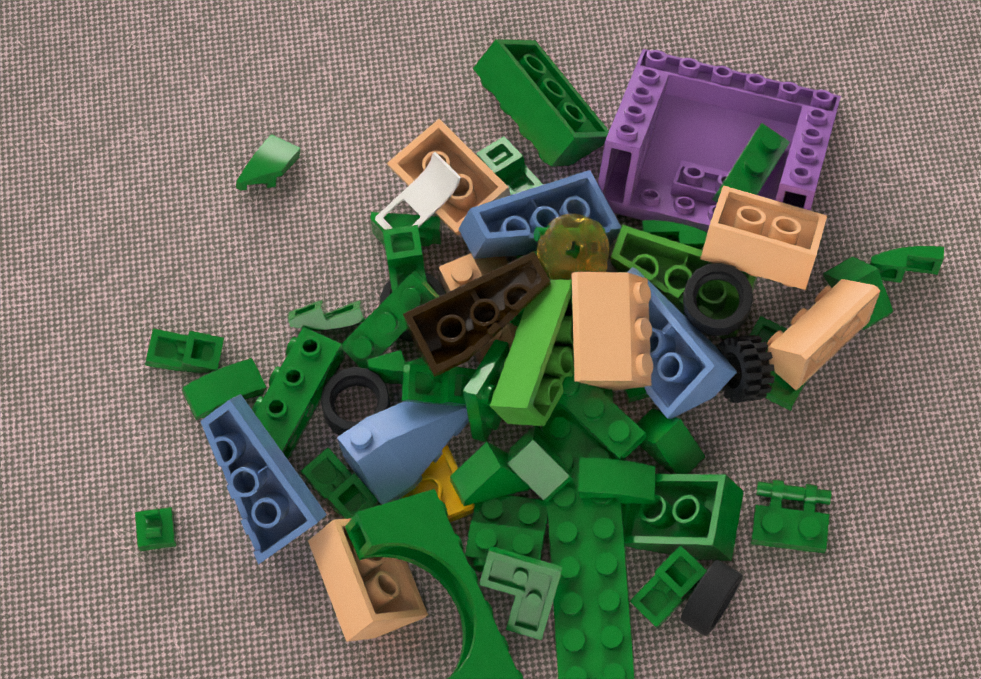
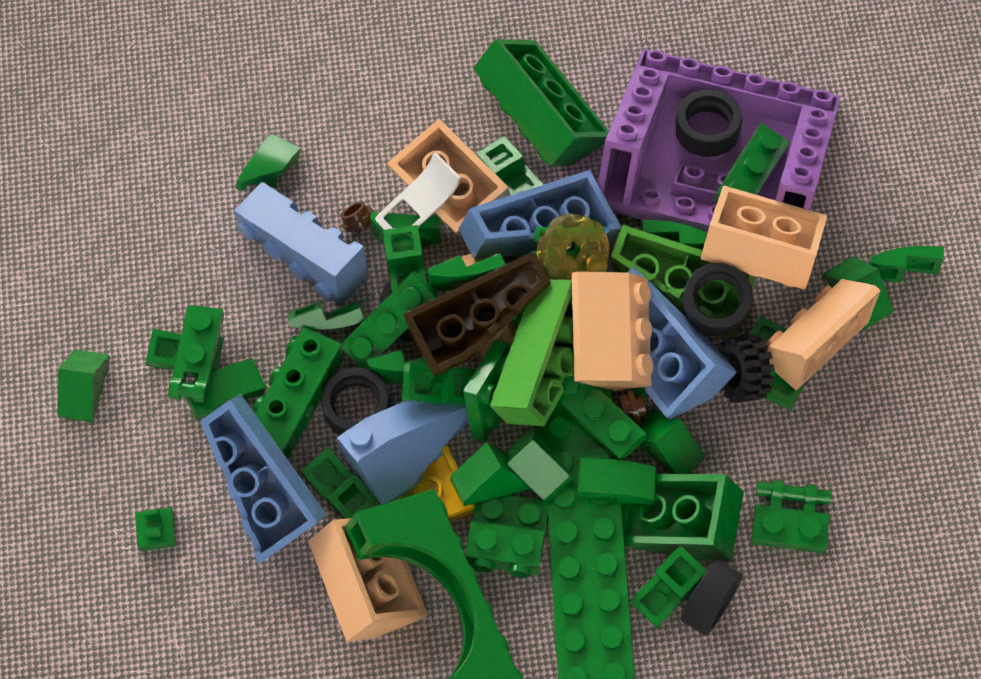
green plate [479,546,563,640] -> none
none -> green slope [57,350,110,423]
none -> green plate [168,305,224,403]
none -> wedge [234,182,369,306]
none -> reddish brown plate [340,201,374,233]
none -> green slope [427,253,506,292]
none -> reddish brown plate [619,390,646,426]
none -> black tyre [675,90,742,157]

